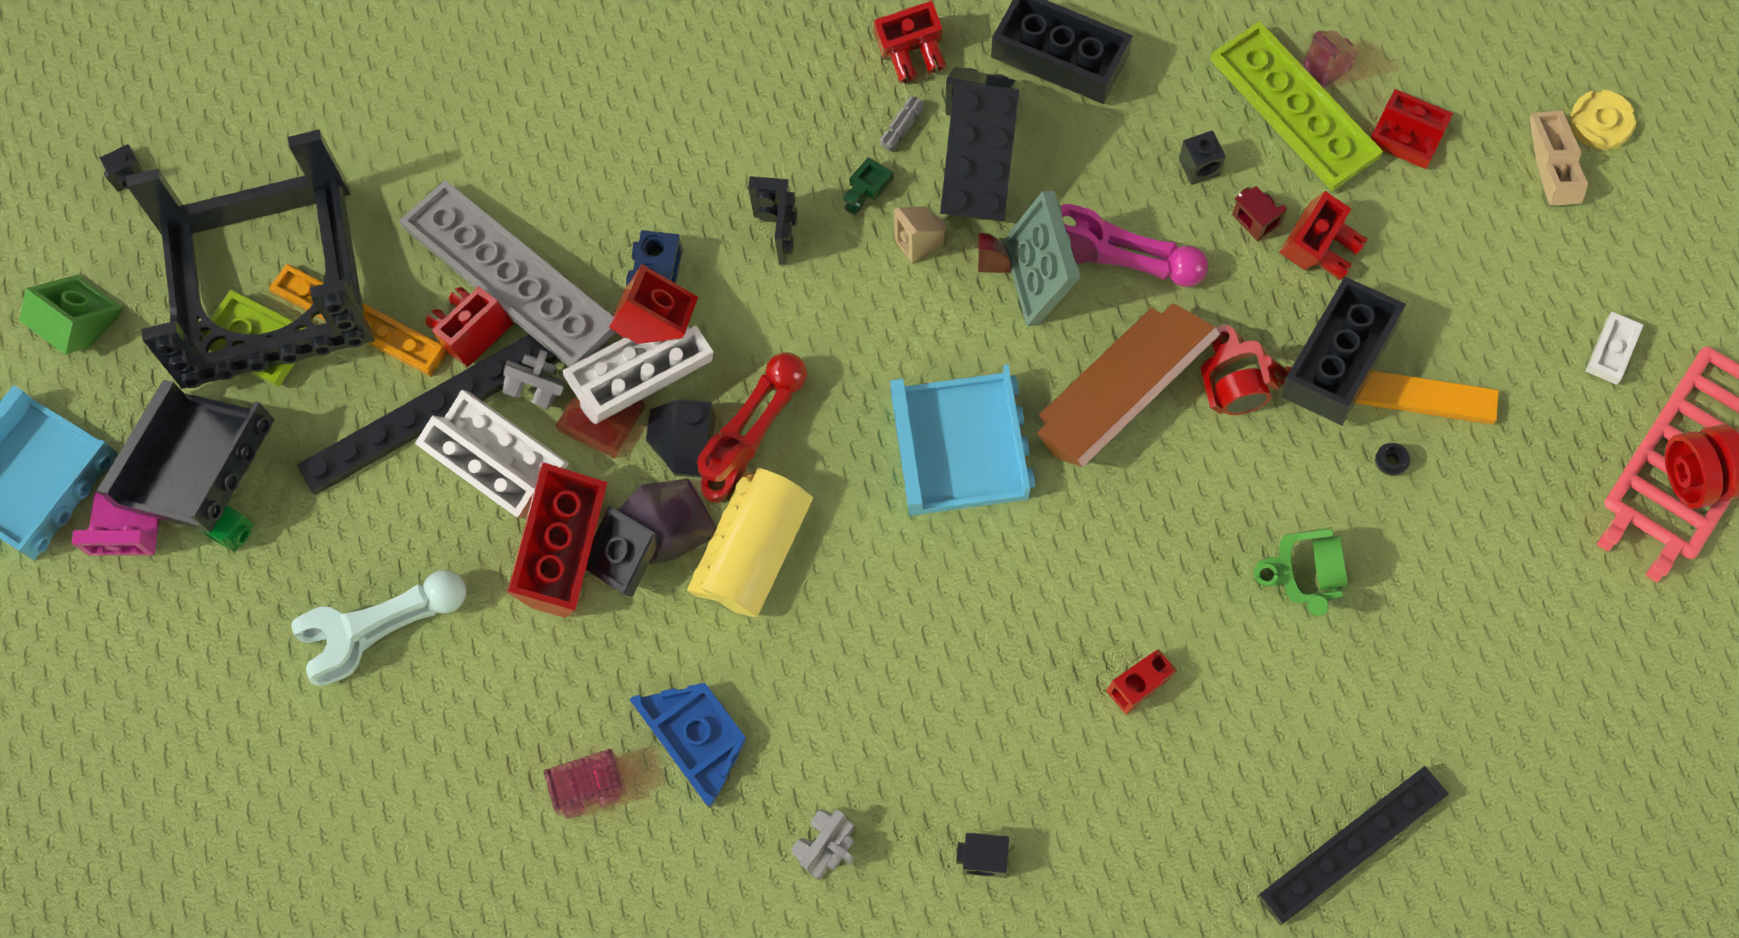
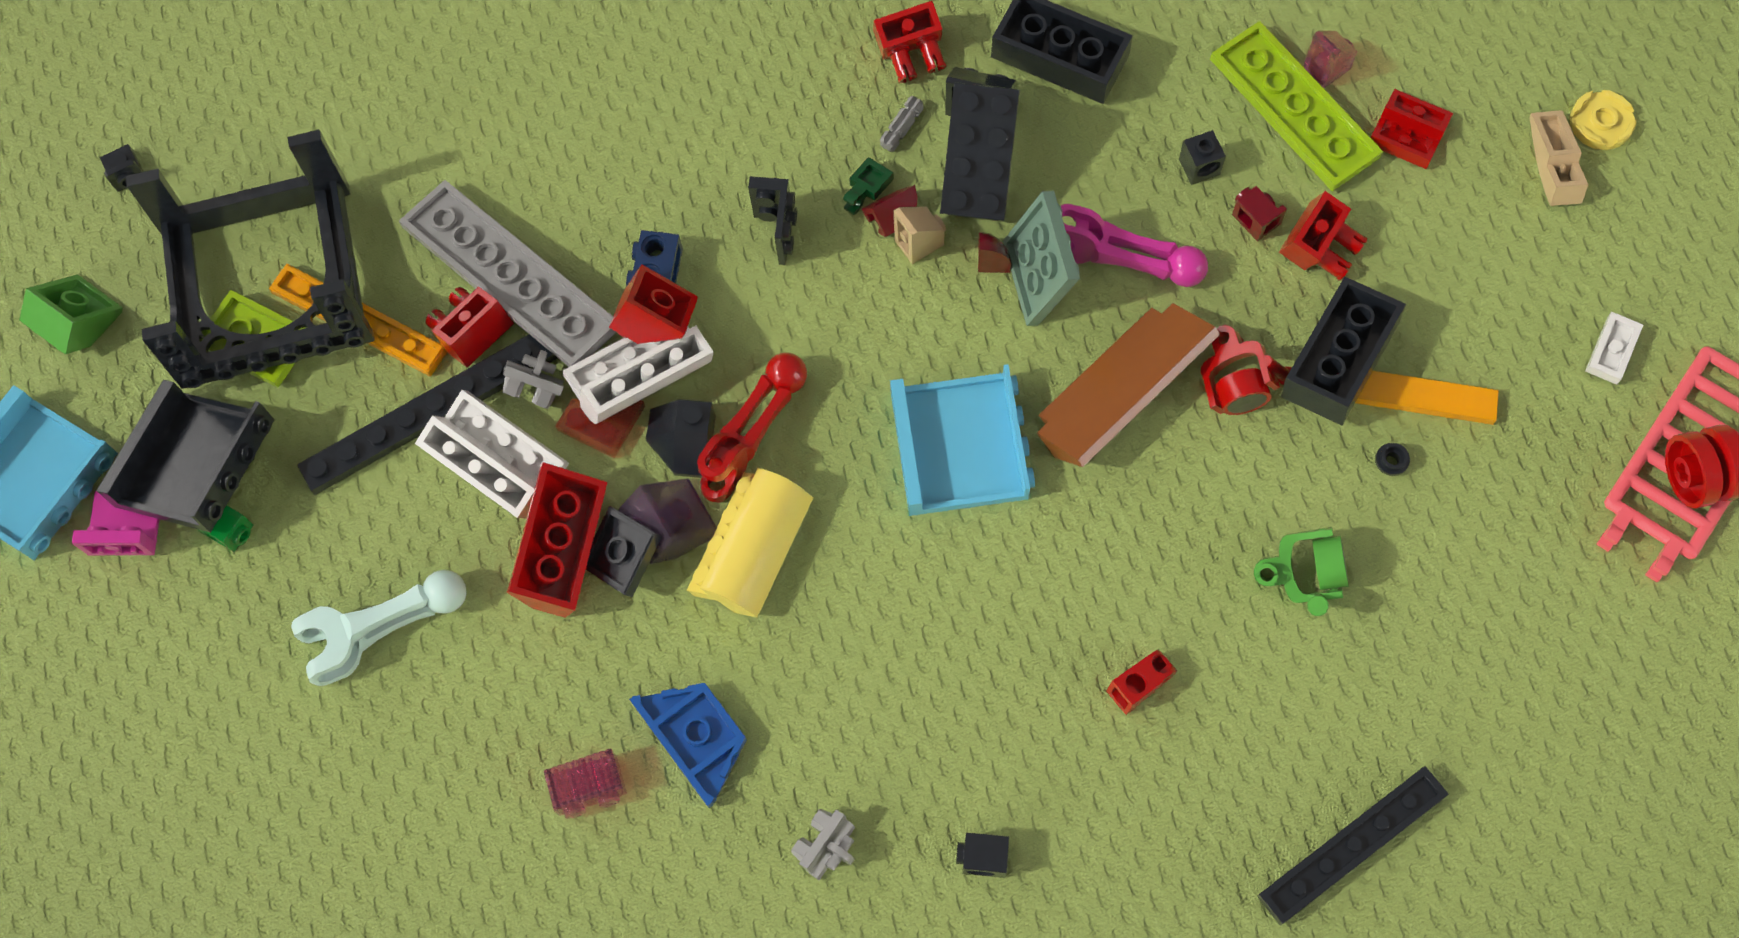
none -> dark red brick [862,185,918,237]

